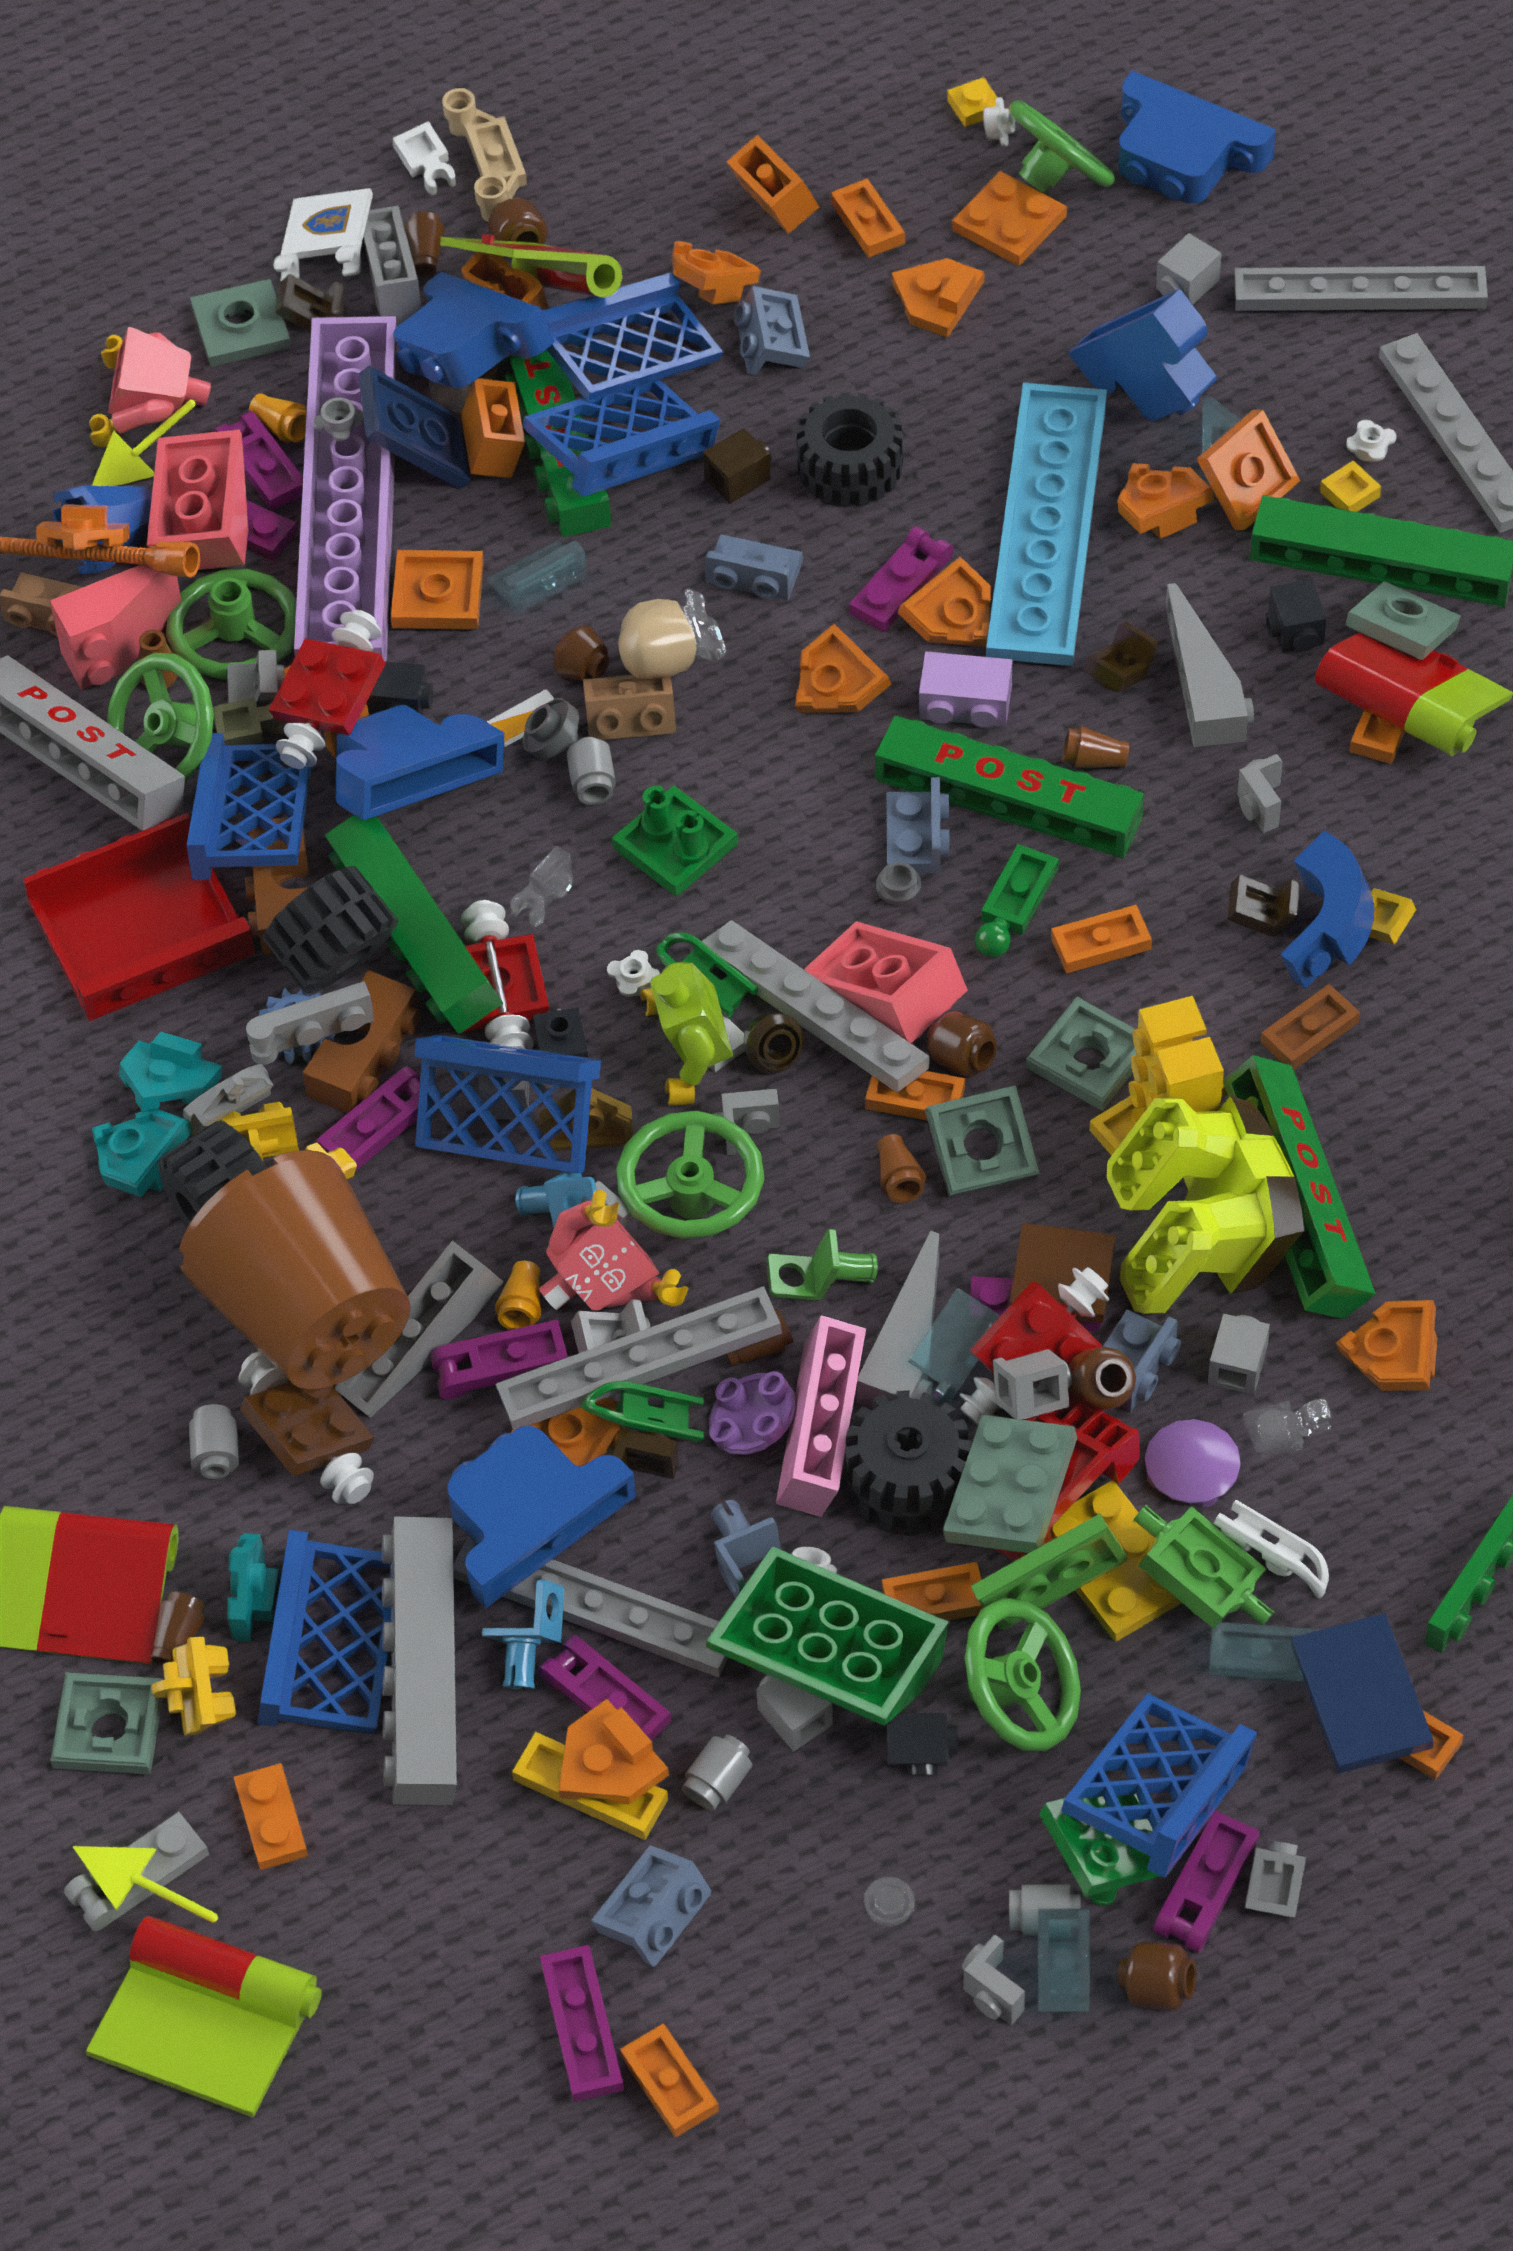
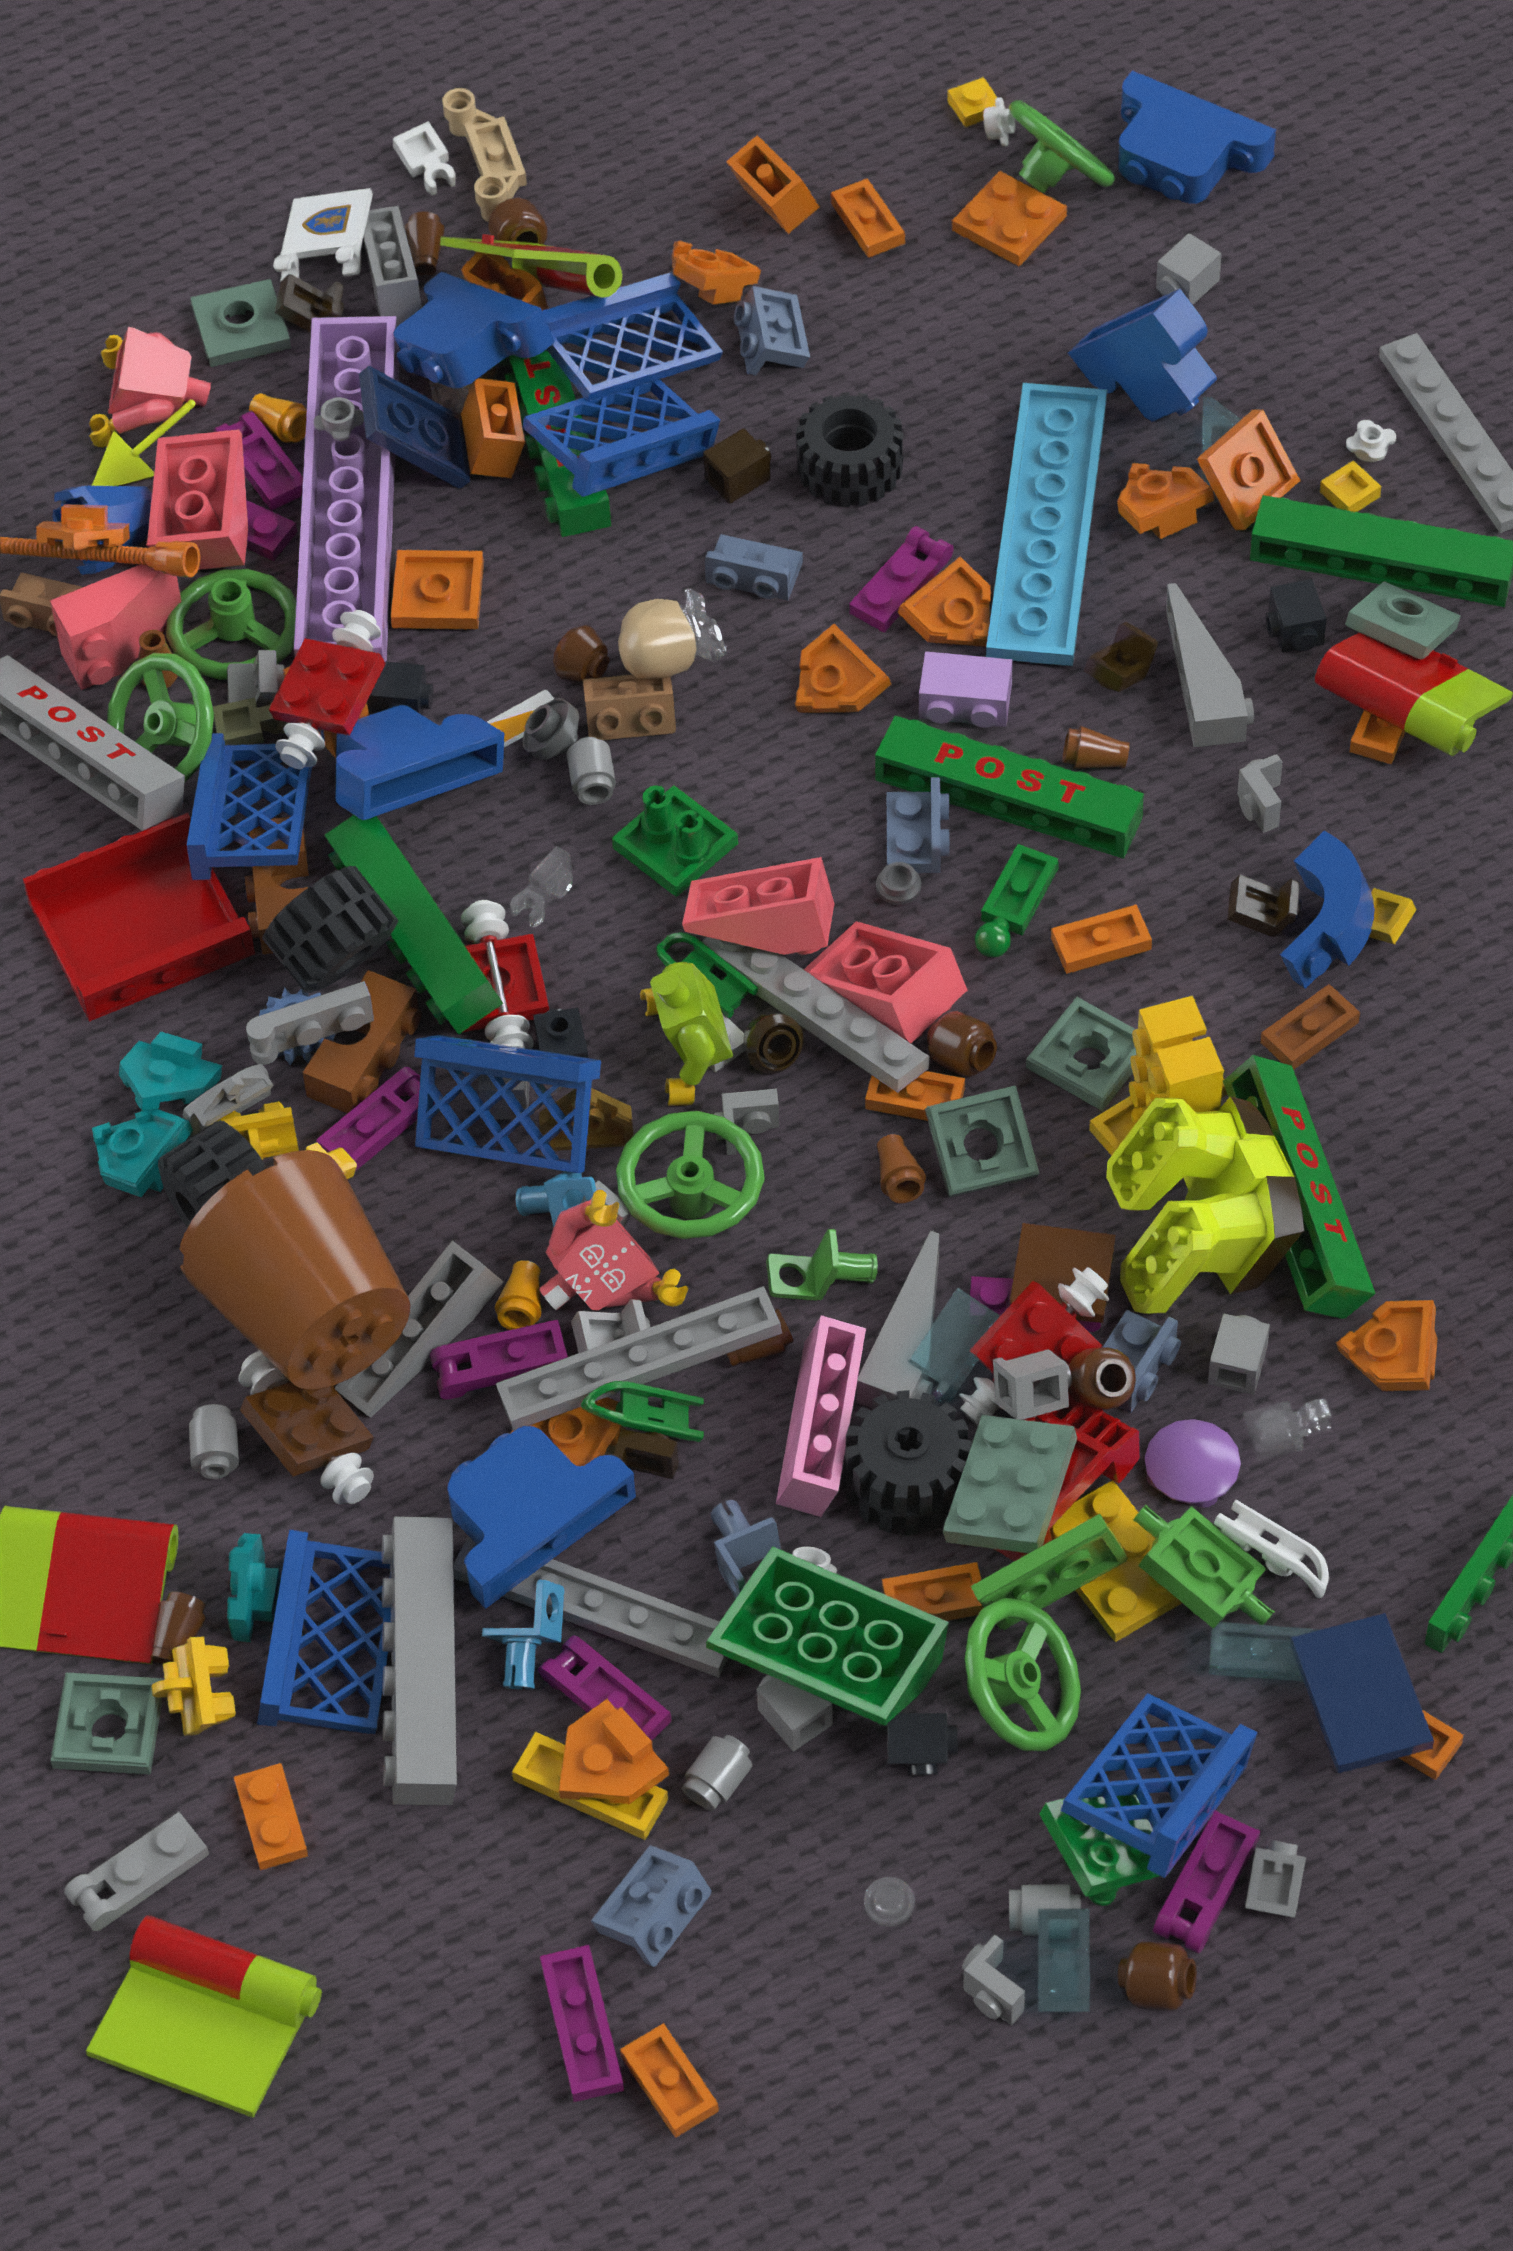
neon yellow piece [73,1846,218,1923] -> none
clear light blue panel [487,540,587,616] -> none
white plate [607,950,660,996] -> none
medium lavender dish [709,1371,796,1455] -> none
orange plate [892,258,984,338] -> none
light grey plate [1234,266,1488,311] -> none
none -> coral slope [682,857,834,955]

